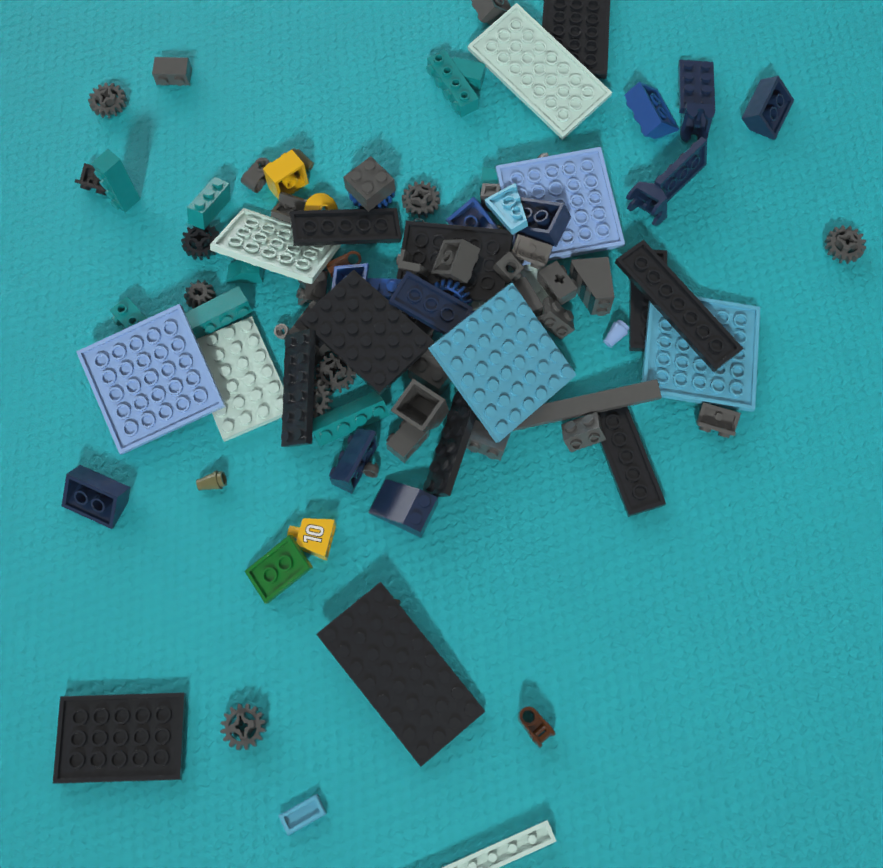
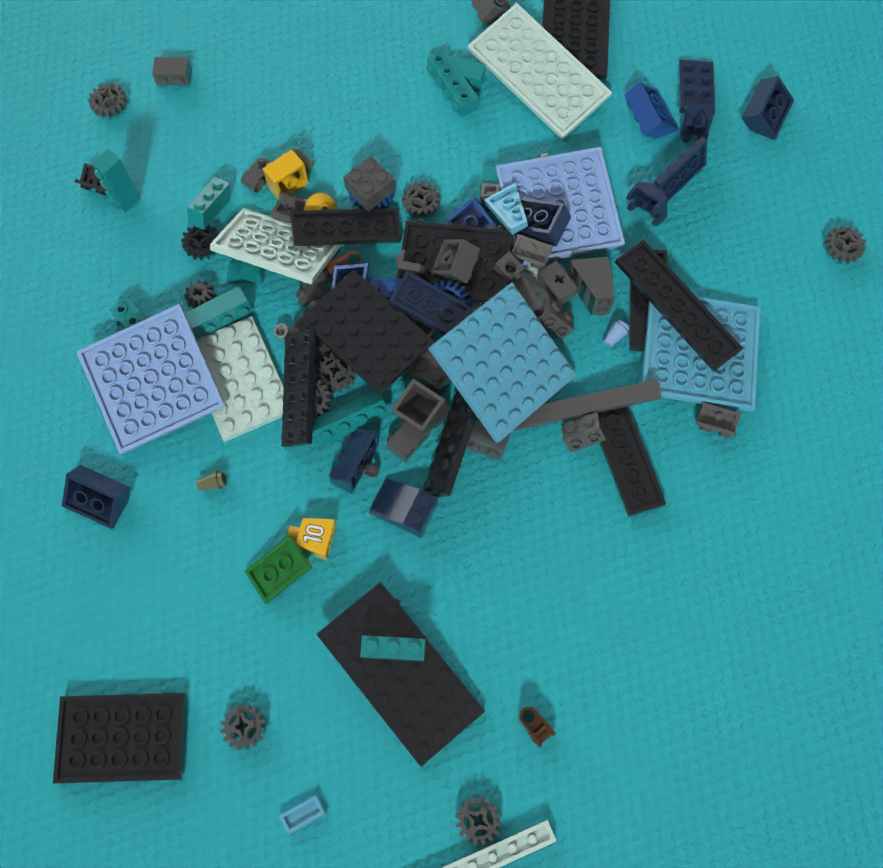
none -> teal brick [360,635,425,662]
none -> dark grey gear [455,796,502,845]

